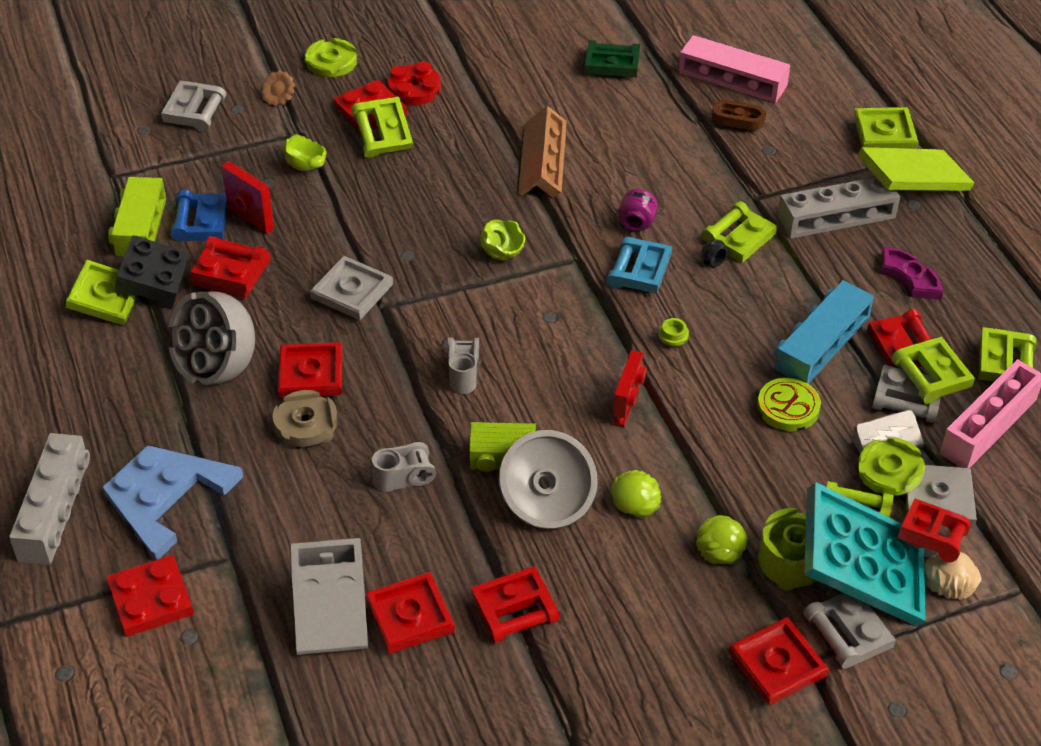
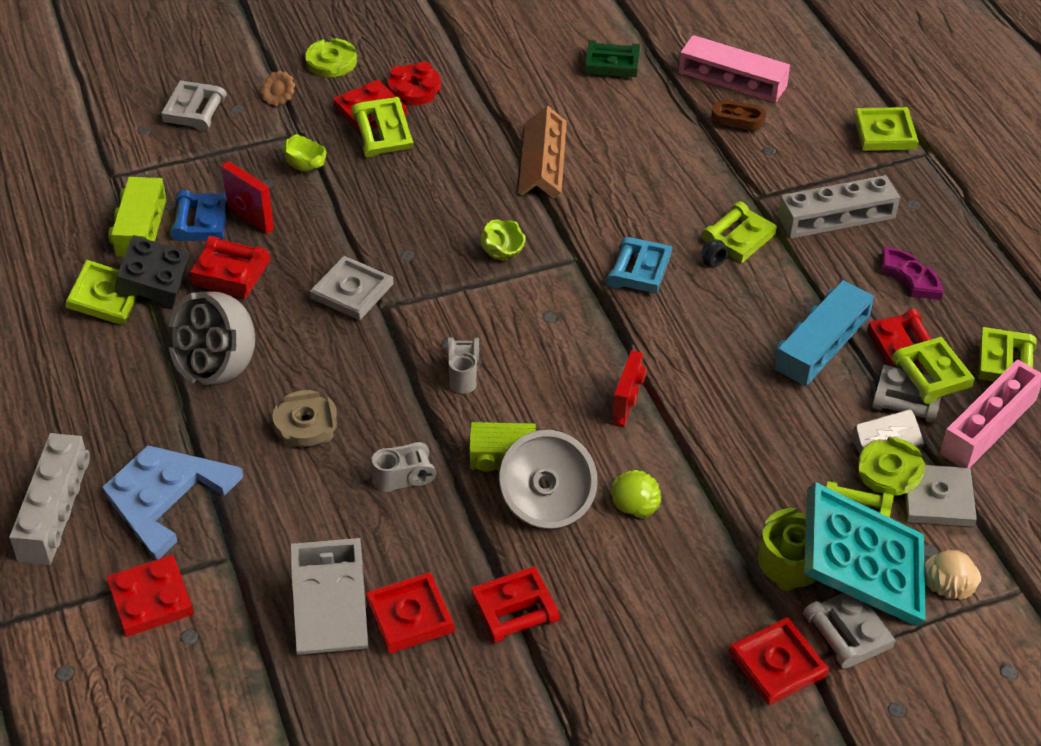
red plate [278,342,343,398] -> none
magenta head [618,189,658,231] -> none
lime plate [658,318,689,346] -> none
lime hair [696,515,748,565] -> none
lime tile [757,378,821,432] -> none
lime tile [857,147,974,191] -> none
red plate [898,499,971,563] -> none

